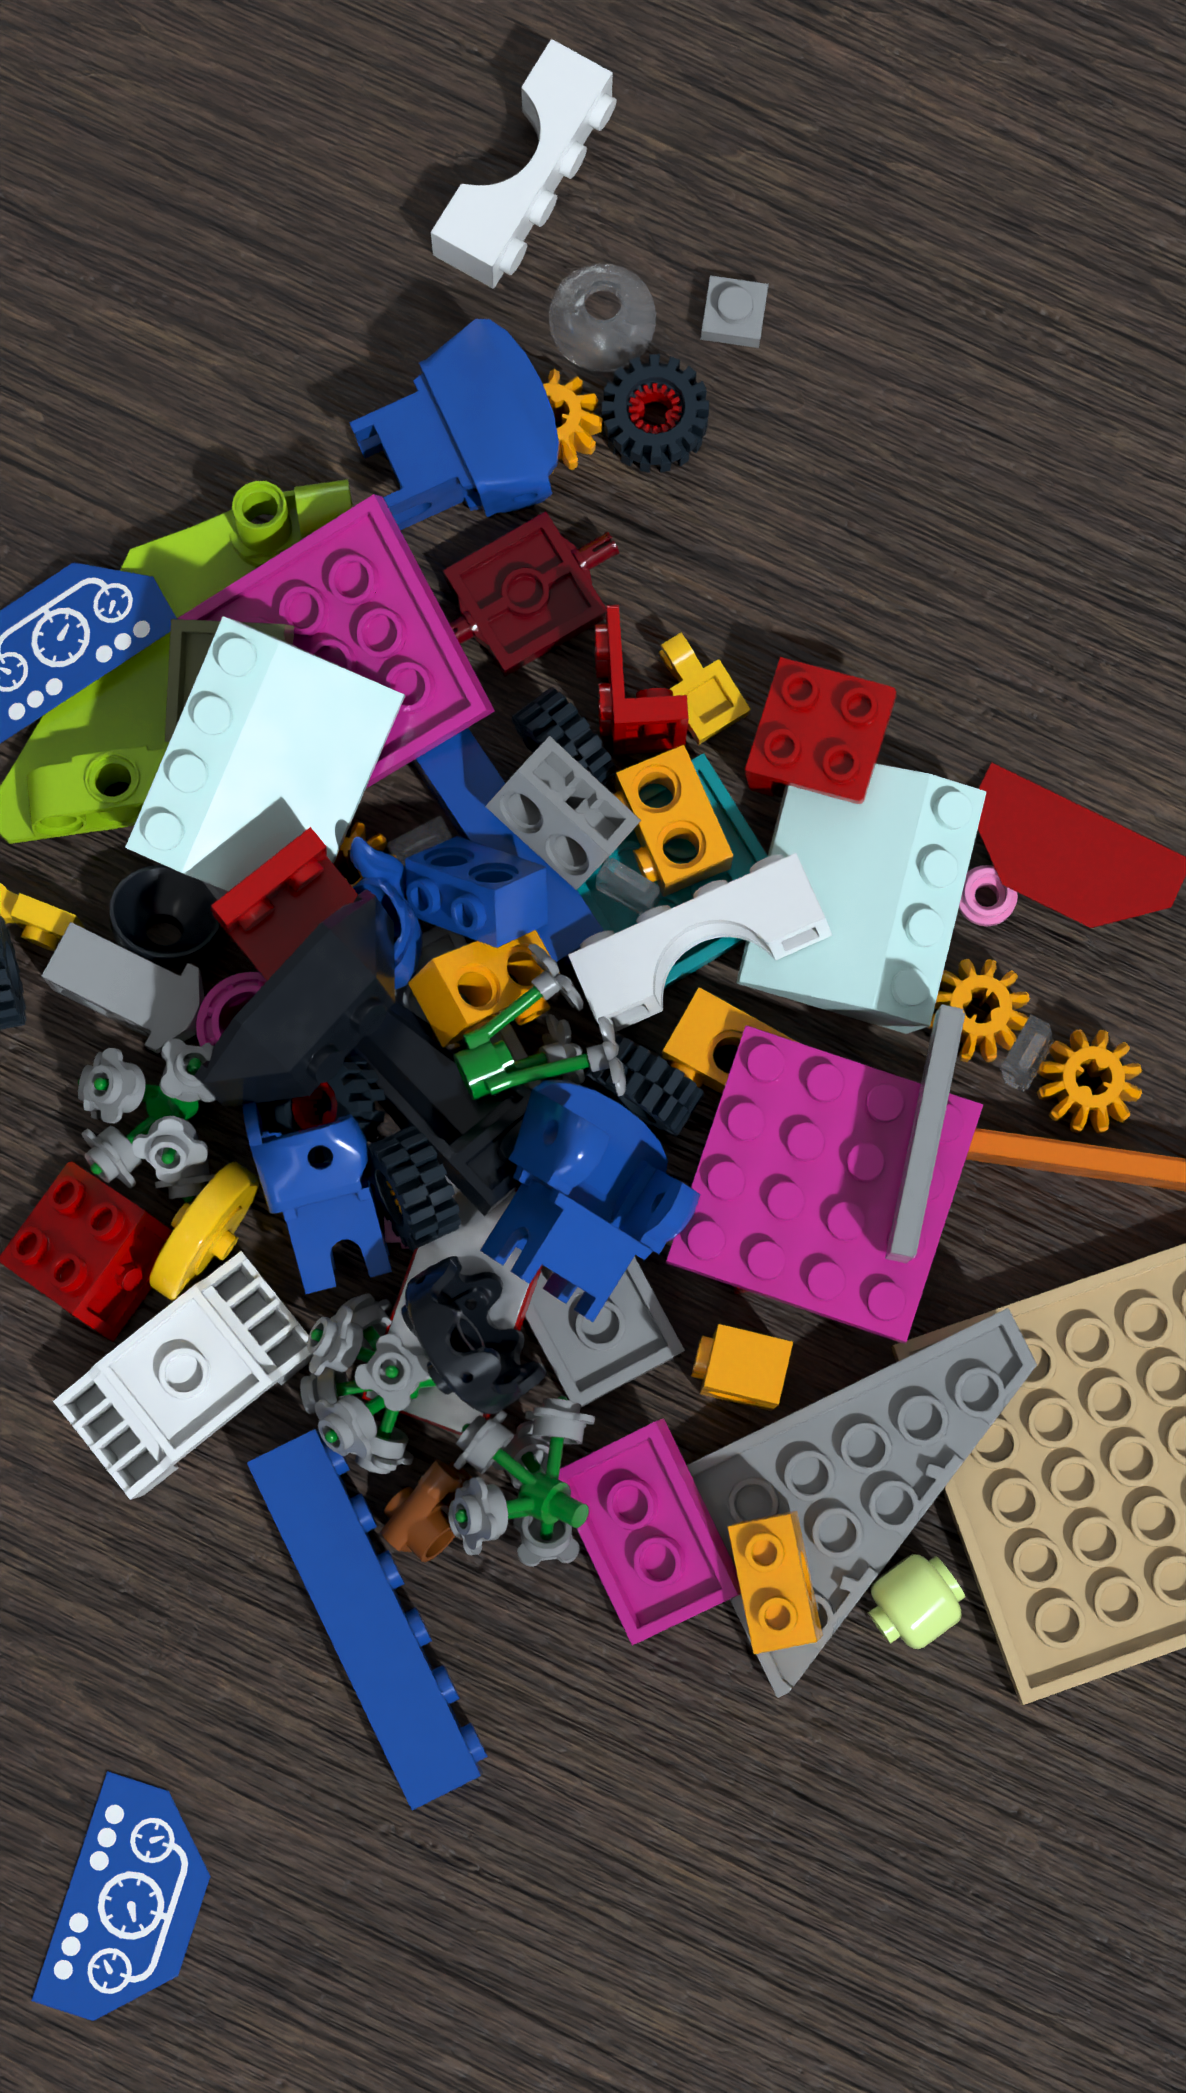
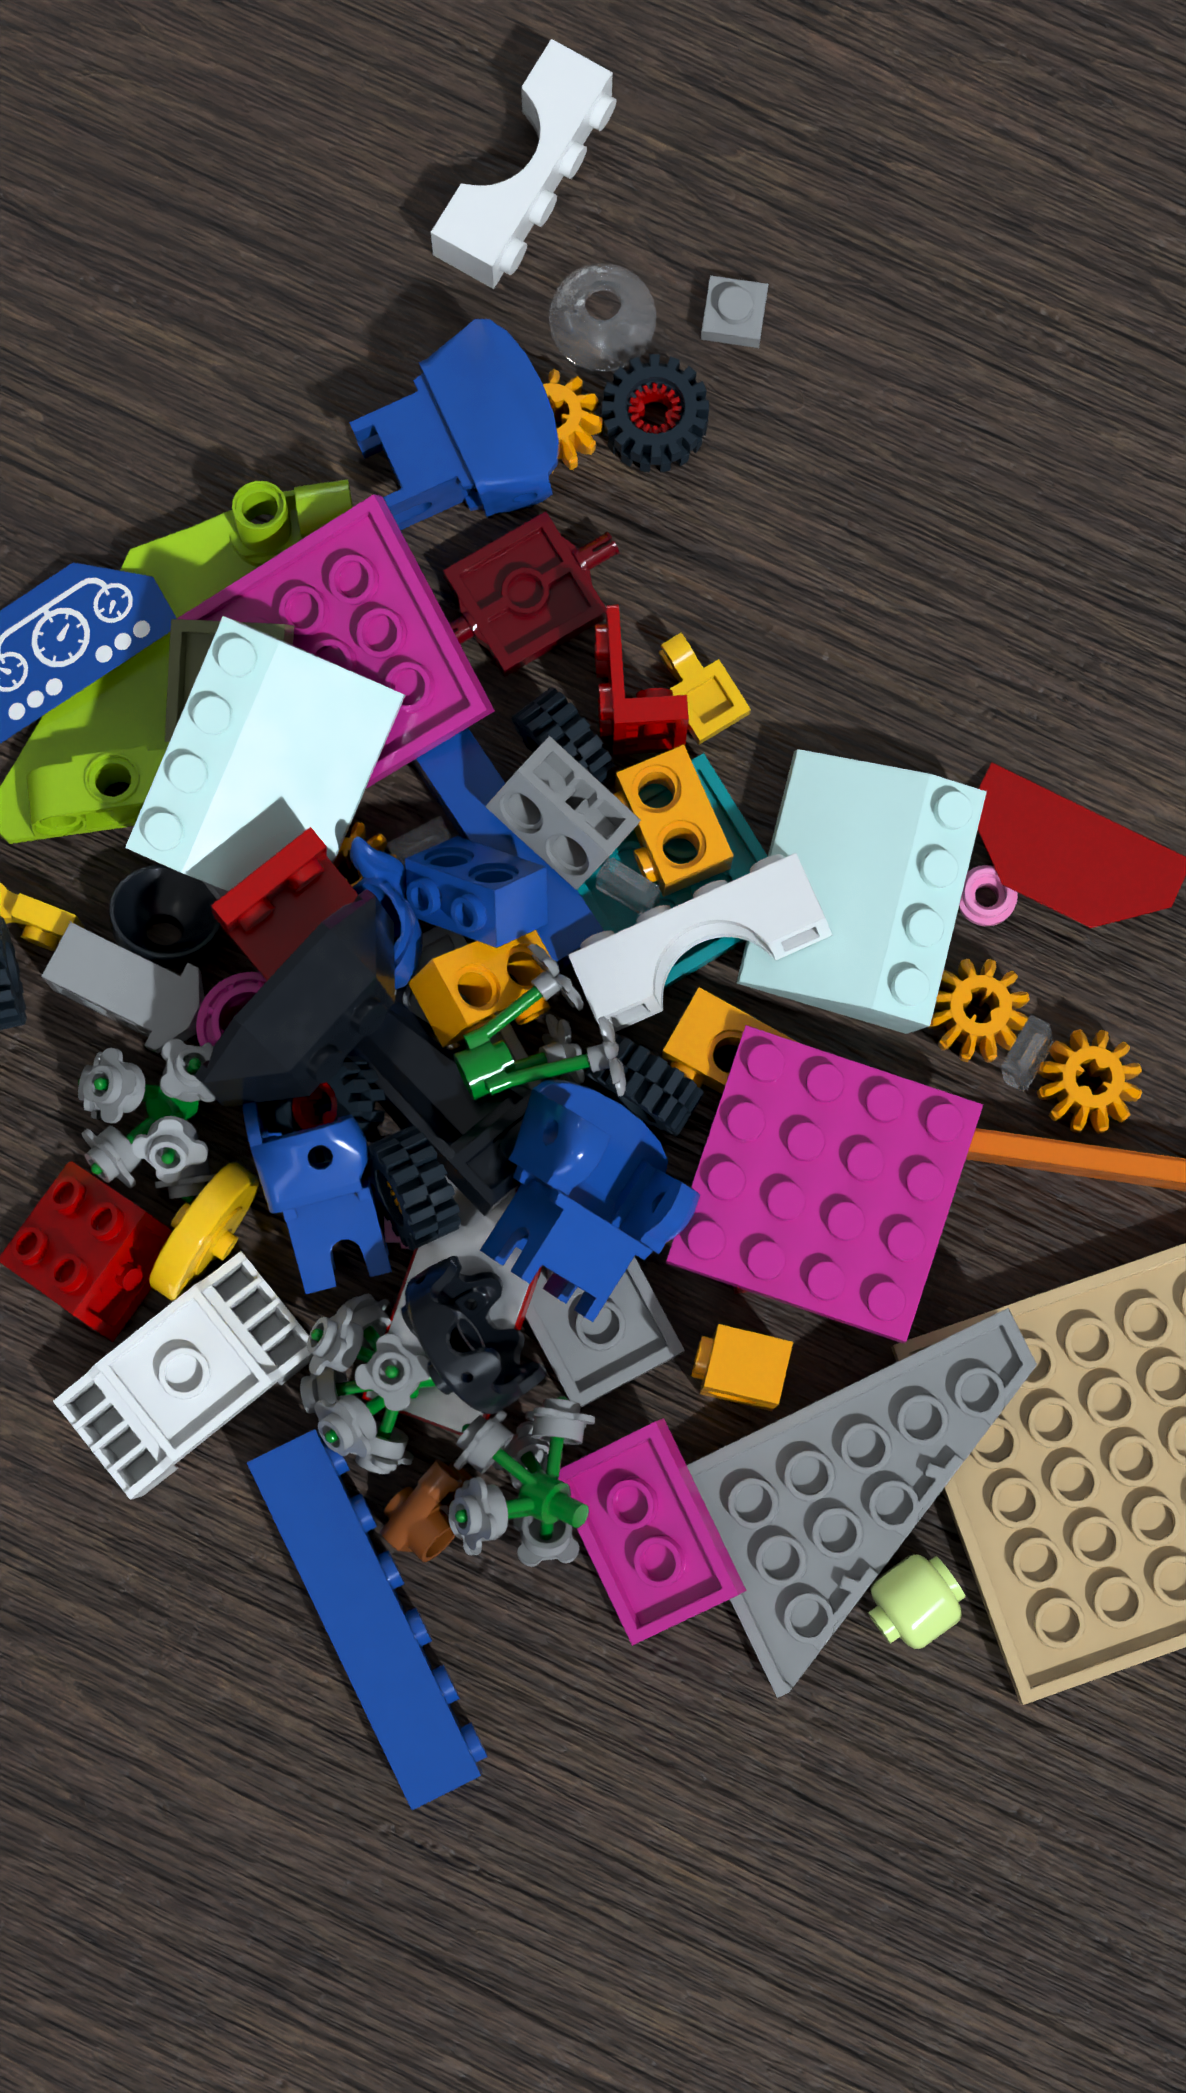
blue sticker [31,1771,210,2021] -> none
light orange brick [727,1511,823,1654] -> none
red bracket [745,657,897,804] -> none
light grey tile [885,1004,966,1263] -> none

